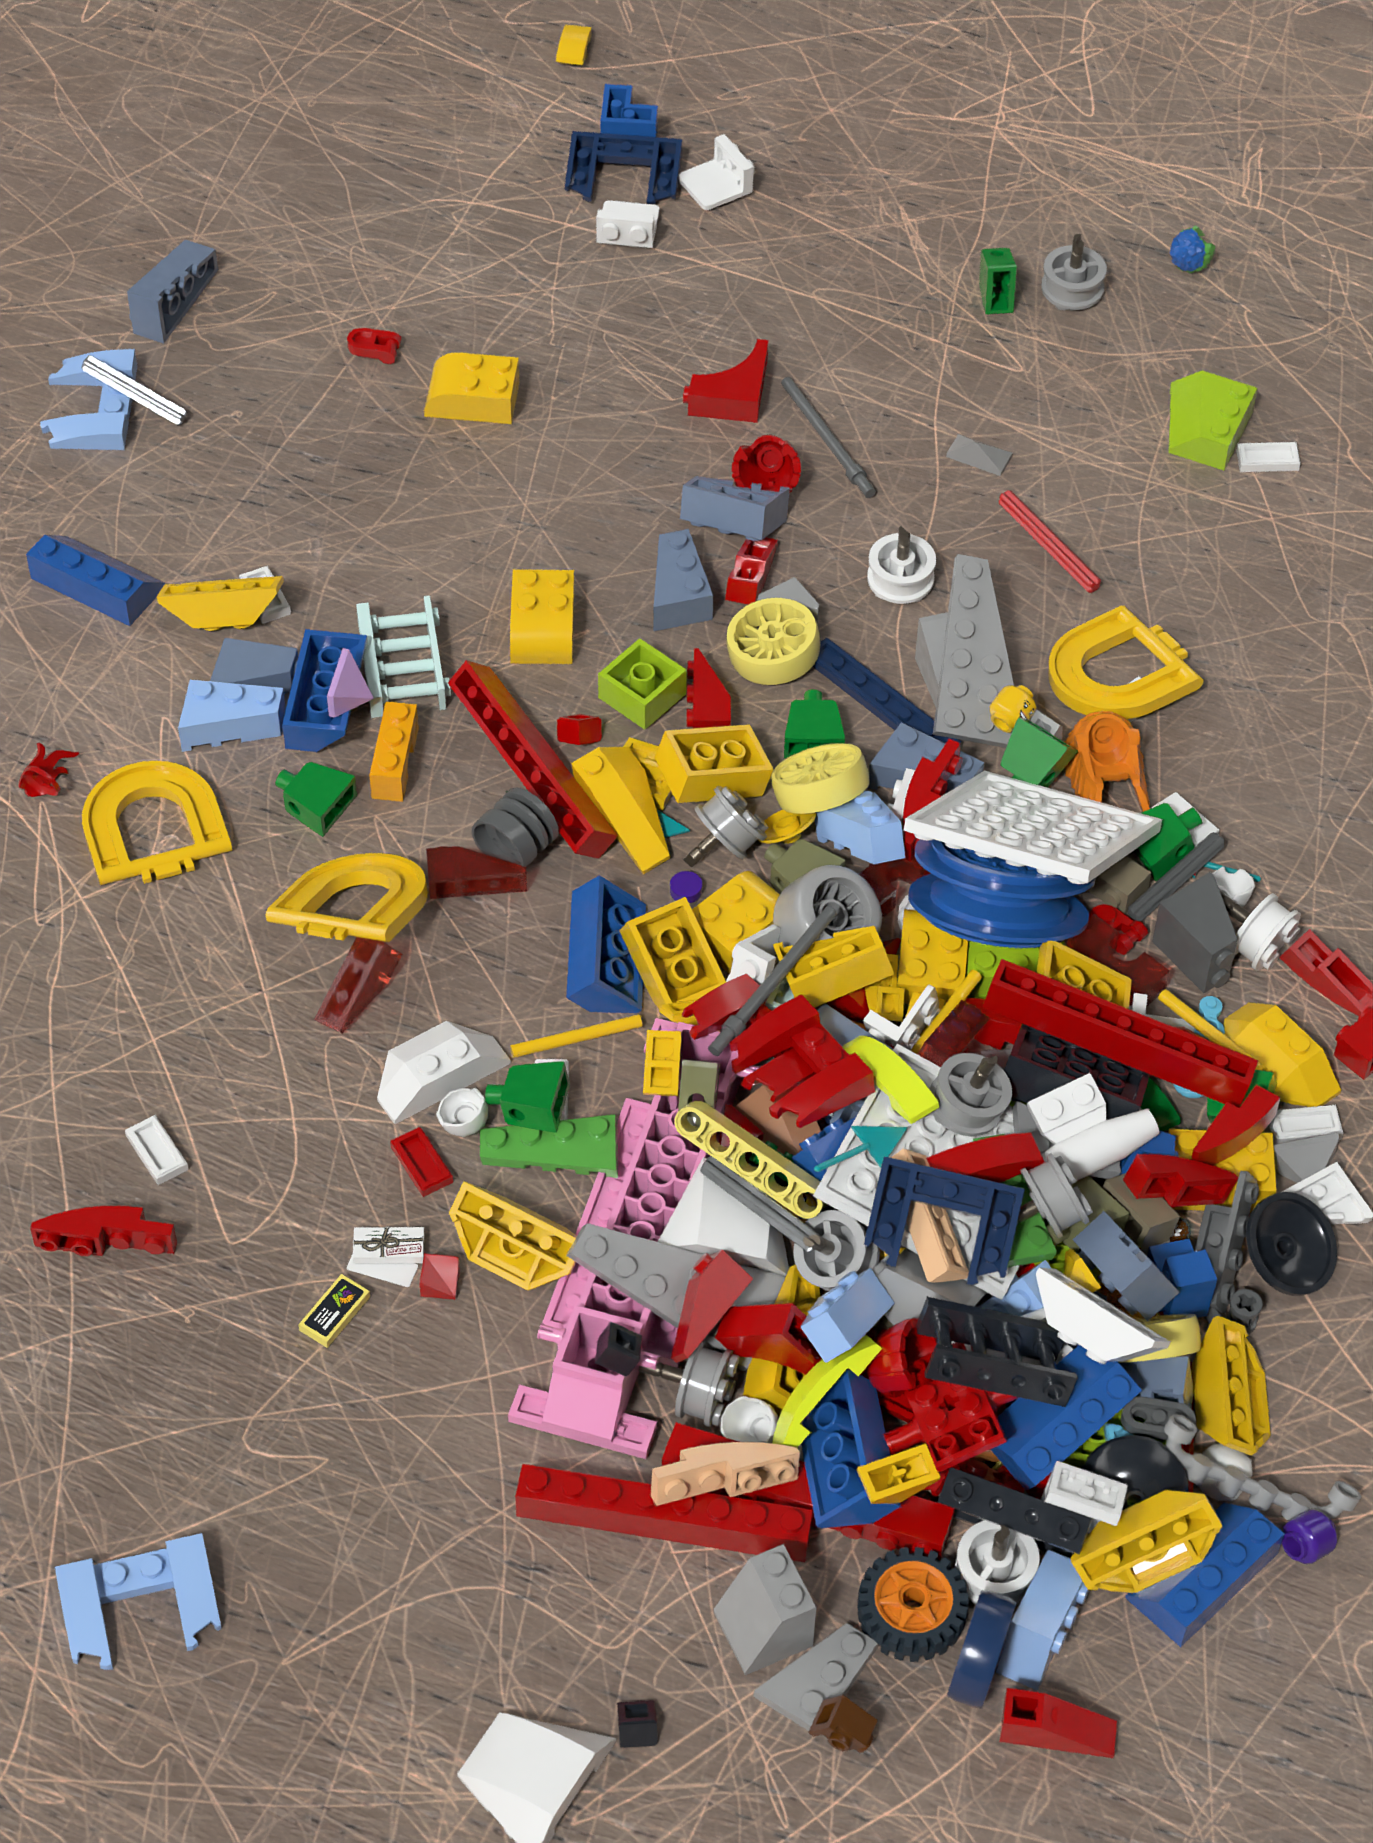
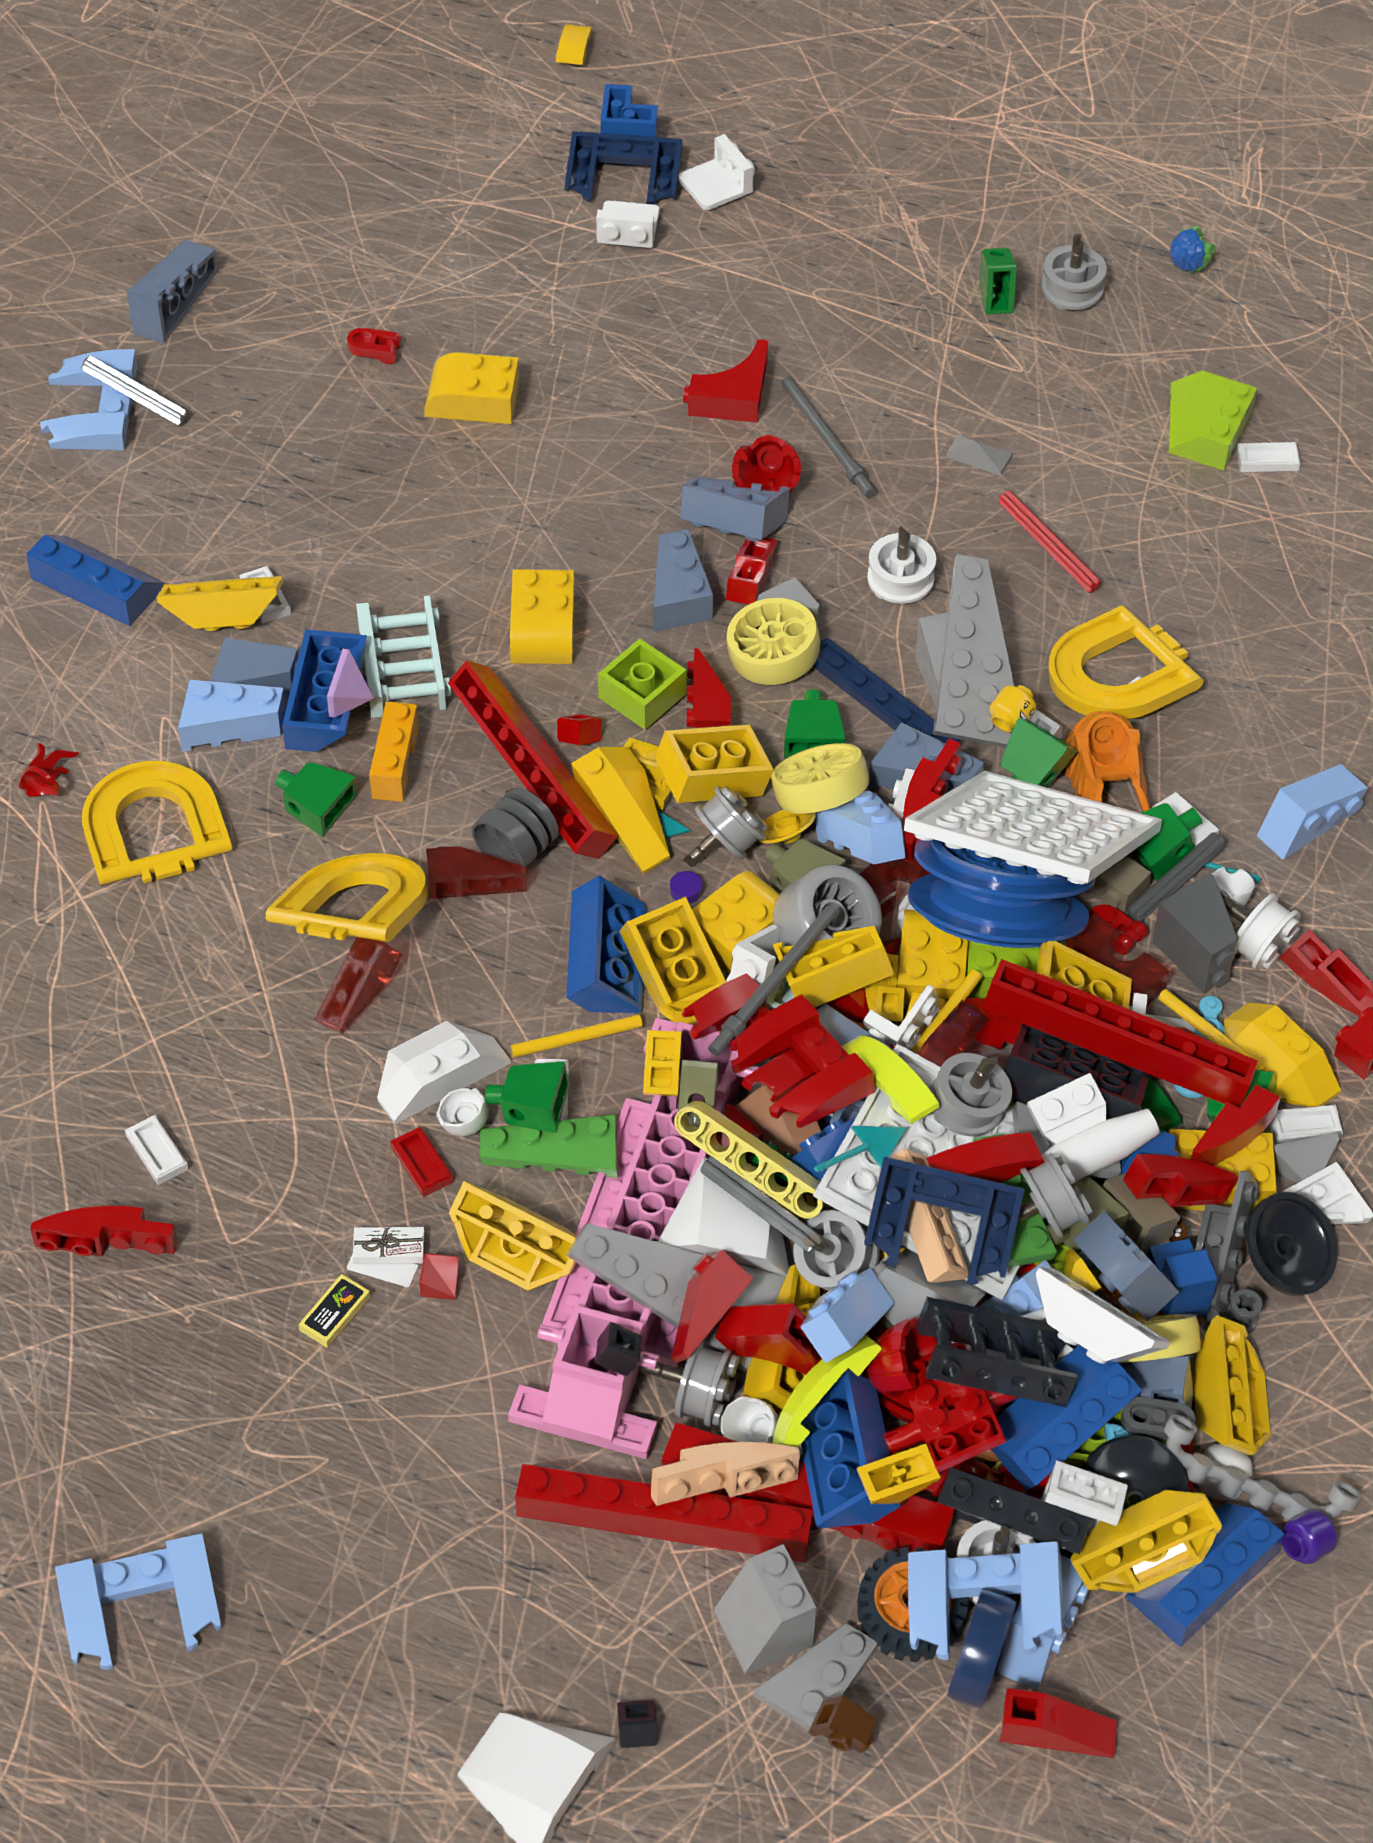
none -> light blue wedge [908,1542,1063,1660]
none -> light blue wedge [1257,764,1368,860]

